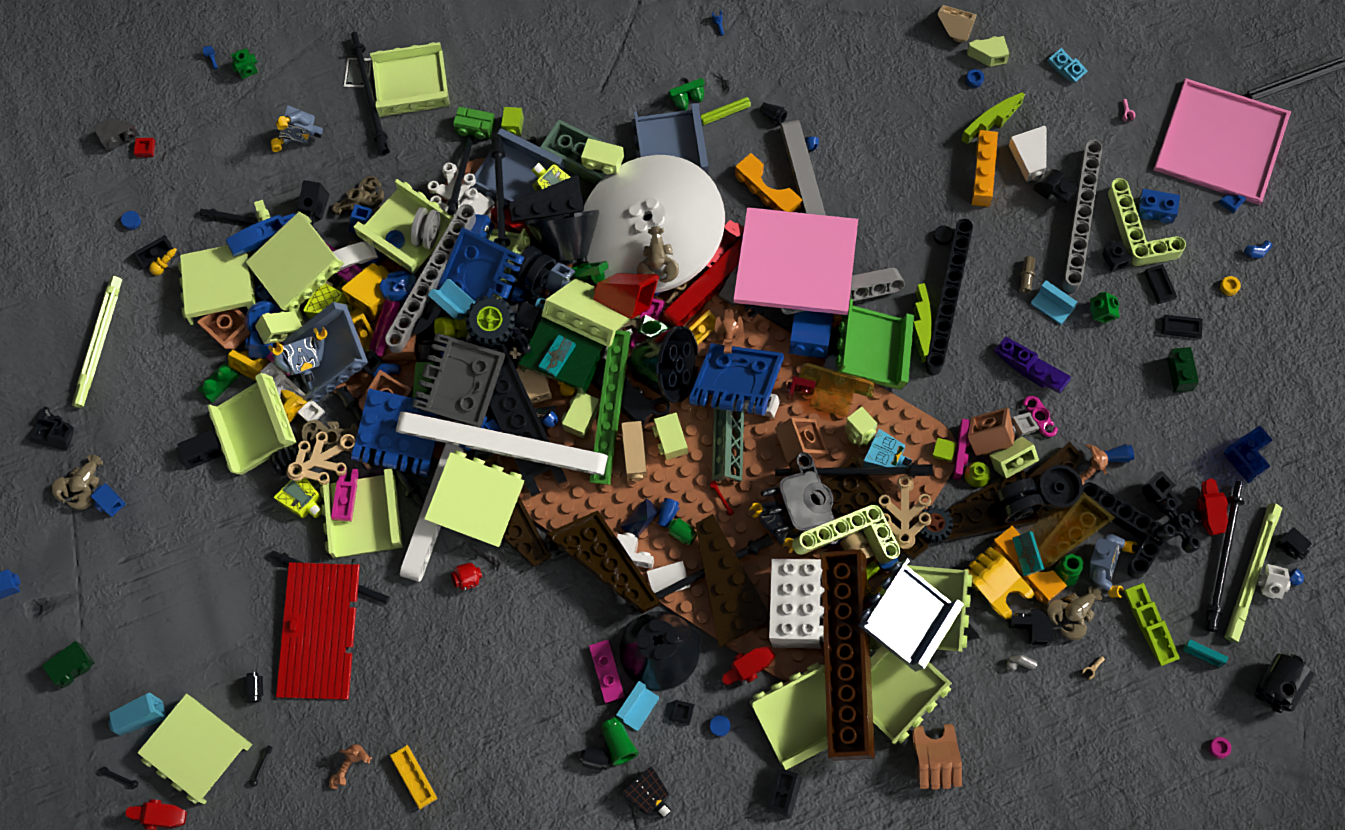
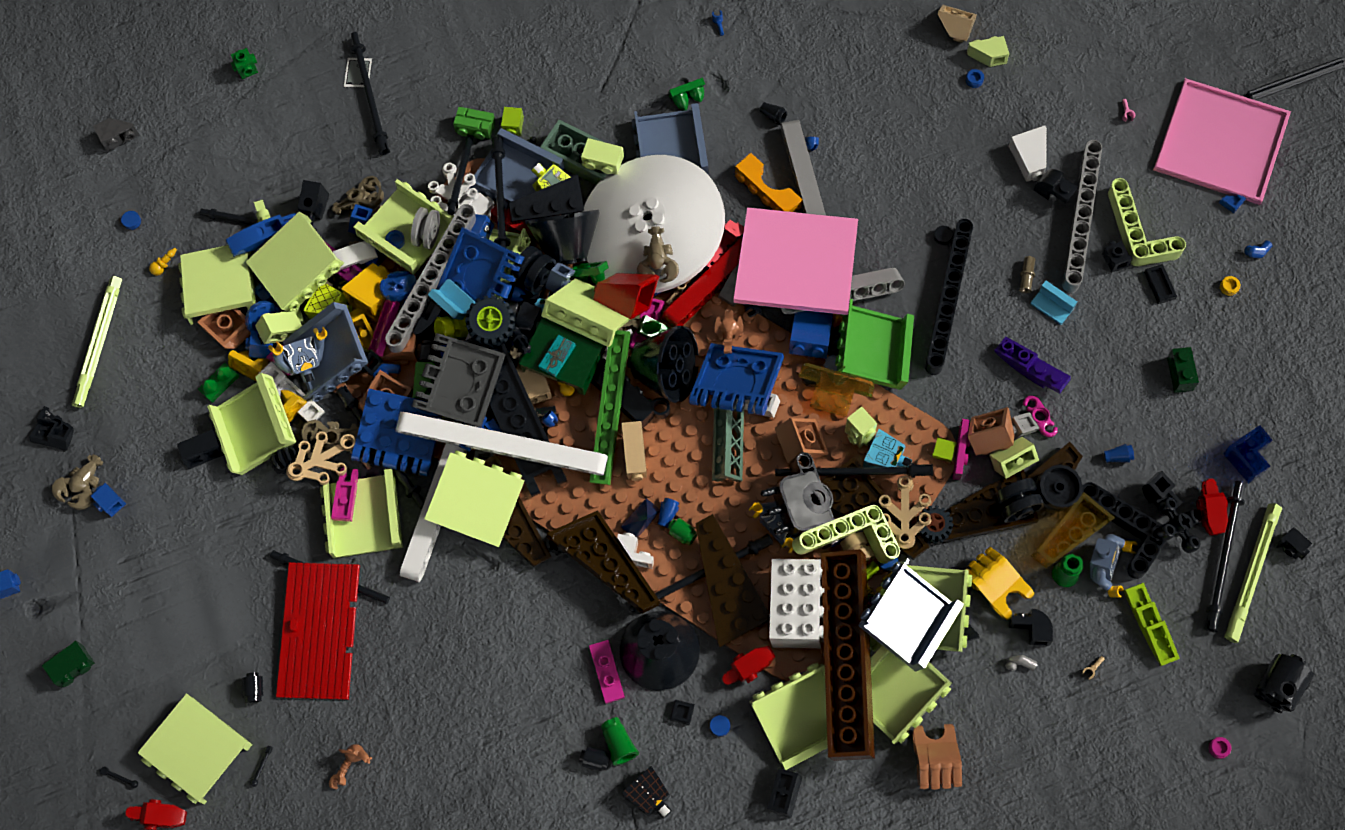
medium azure slope [108,693,167,736] -> none
black slope [133,235,173,269] -> none
red tile [134,138,155,157] -> none
blue hand [203,46,218,70] -> none
sand blue torso [271,105,323,152] -> none
torso [274,471,322,518] -> none
yellowish green panel [370,42,450,117] -> none
yellow plate [390,745,438,809] -> none
red head [451,562,482,591] -> none
yellowish green brick [561,393,600,439] -> none
medium azure panel [616,681,659,731] -> none
white sticker [647,561,690,593] -> none
yellowish green brick [652,413,688,460] -> none
yellow slope [686,309,716,345] -> none
lime axle [700,97,751,125] -> none
red hinge [710,481,734,516] -> none
dark red bracket [786,376,816,400] -> none
lime slope [913,283,931,363] -> none
lime slope [962,92,1025,144] -> none
lime cone [964,462,991,487] -> none
light orange arch [971,130,998,207] -> none
light orange arch [991,526,1067,605] -> none
teal tile [1012,531,1044,576] -> none
dark tan animal [1045,586,1103,641] -> none
medium azure slope [1047,48,1088,83] -> none
nougat piece [1079,444,1108,485] -> none
green brick [1090,292,1120,324] -> none
blue brick [1137,189,1180,223] -> none
black tile [1162,314,1203,339] -> none
teal tile [1182,639,1229,668] -> none
white brick [1258,564,1290,599] -> none
blue hinge [1289,568,1304,586] -> none

